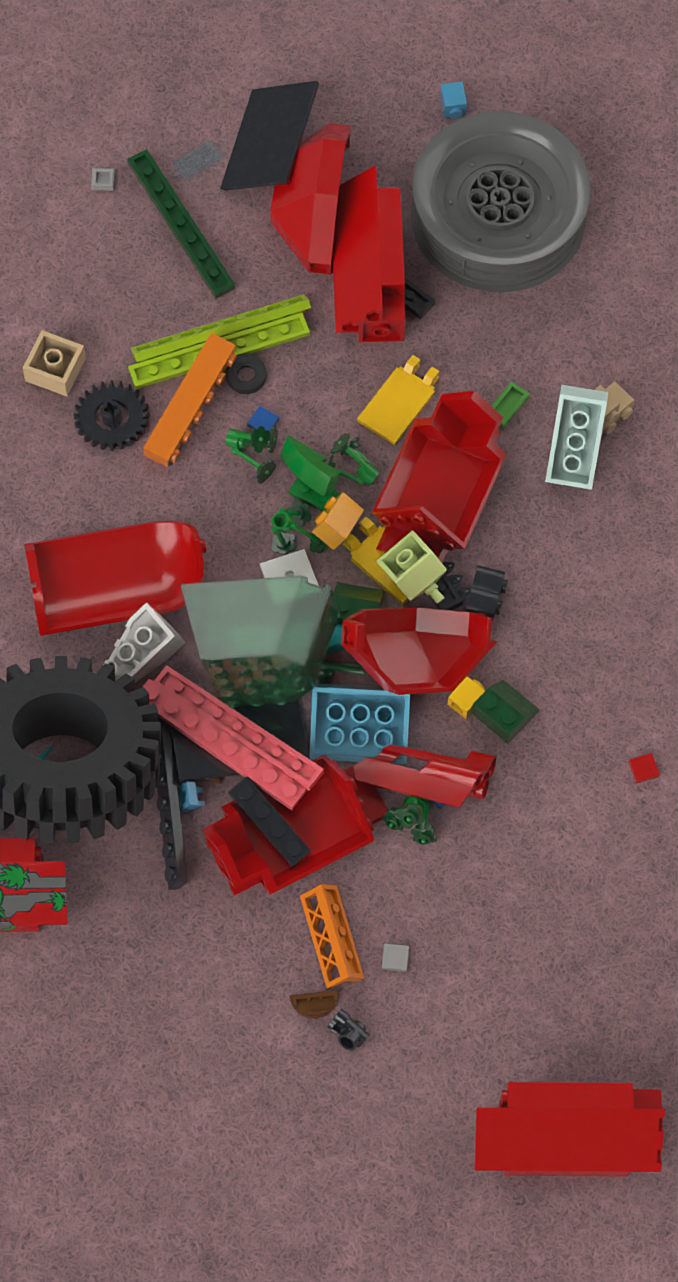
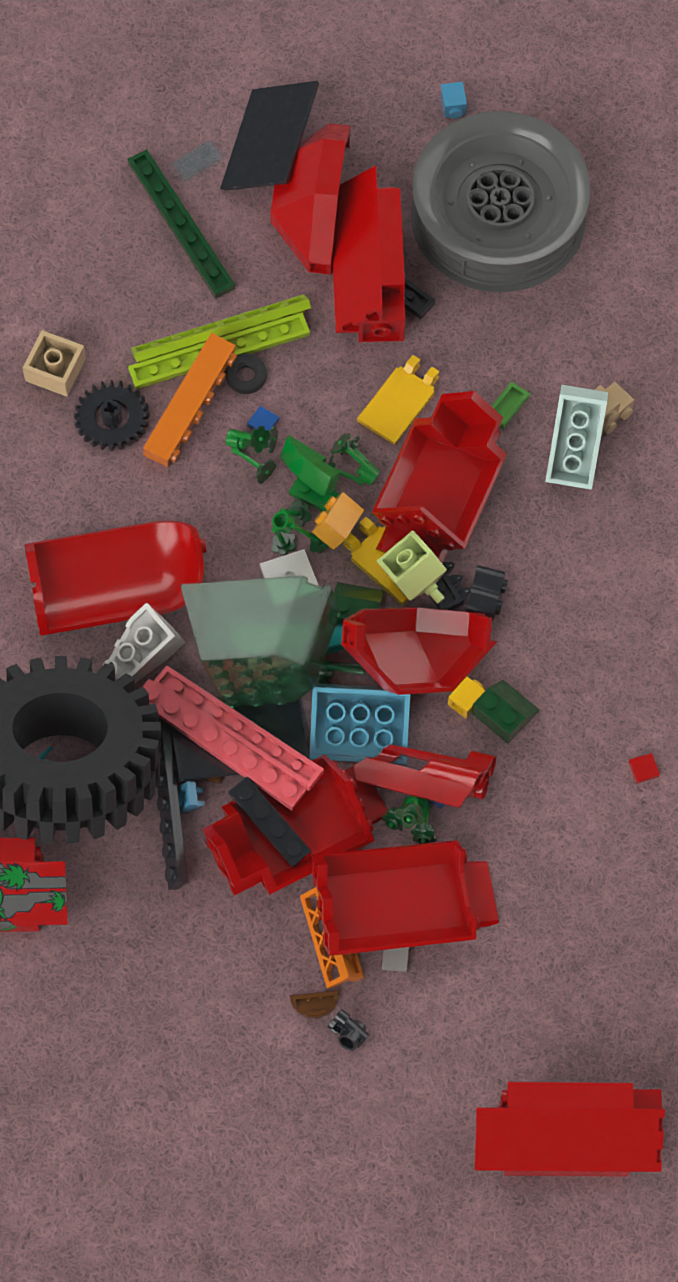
light grey tile [91,168,115,191] -> none
none -> red panel [312,840,499,956]

